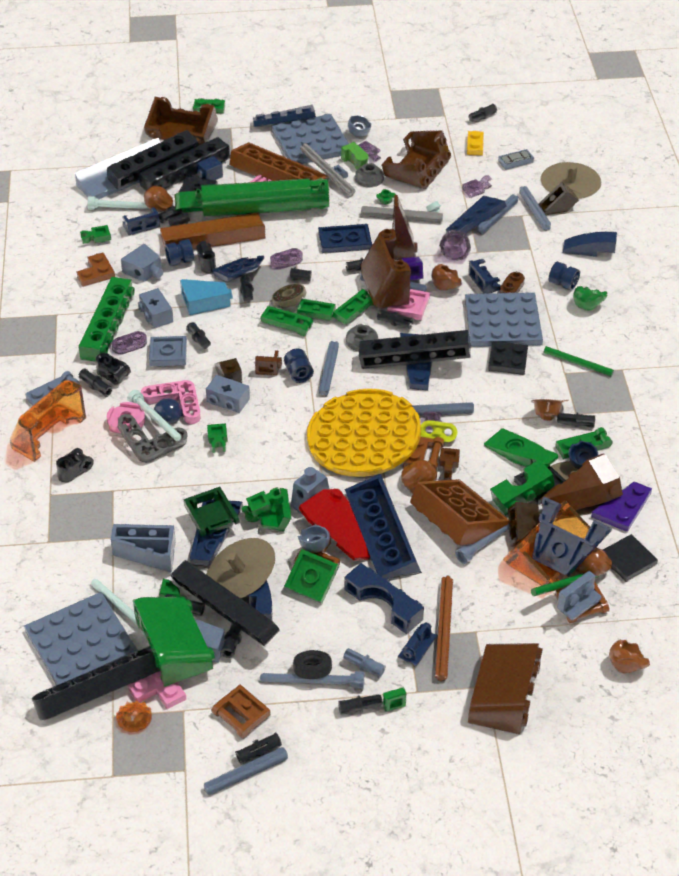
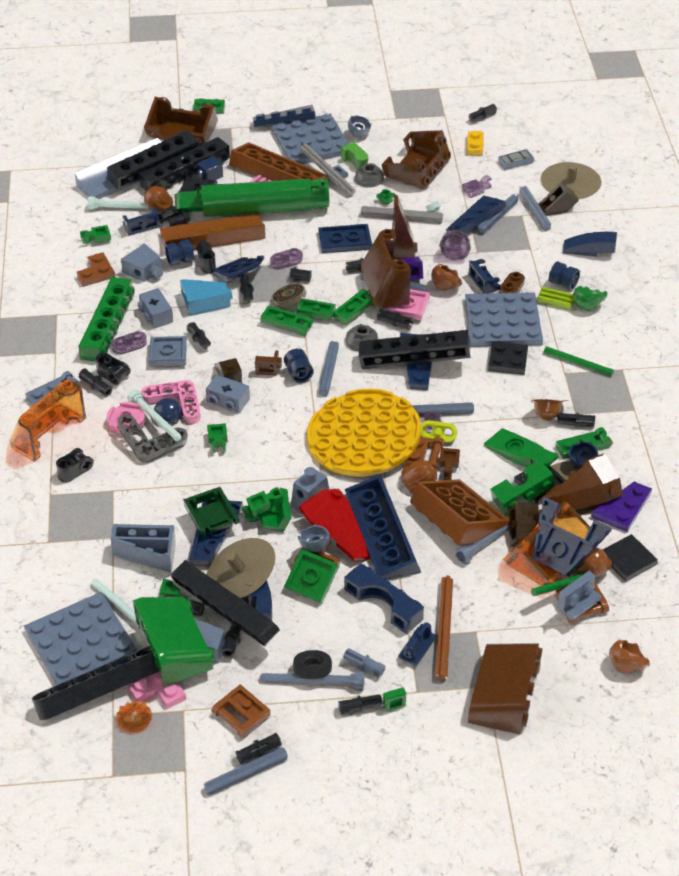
clear purple plate [358,141,381,161] -> none
none -> lime tile [537,287,574,310]

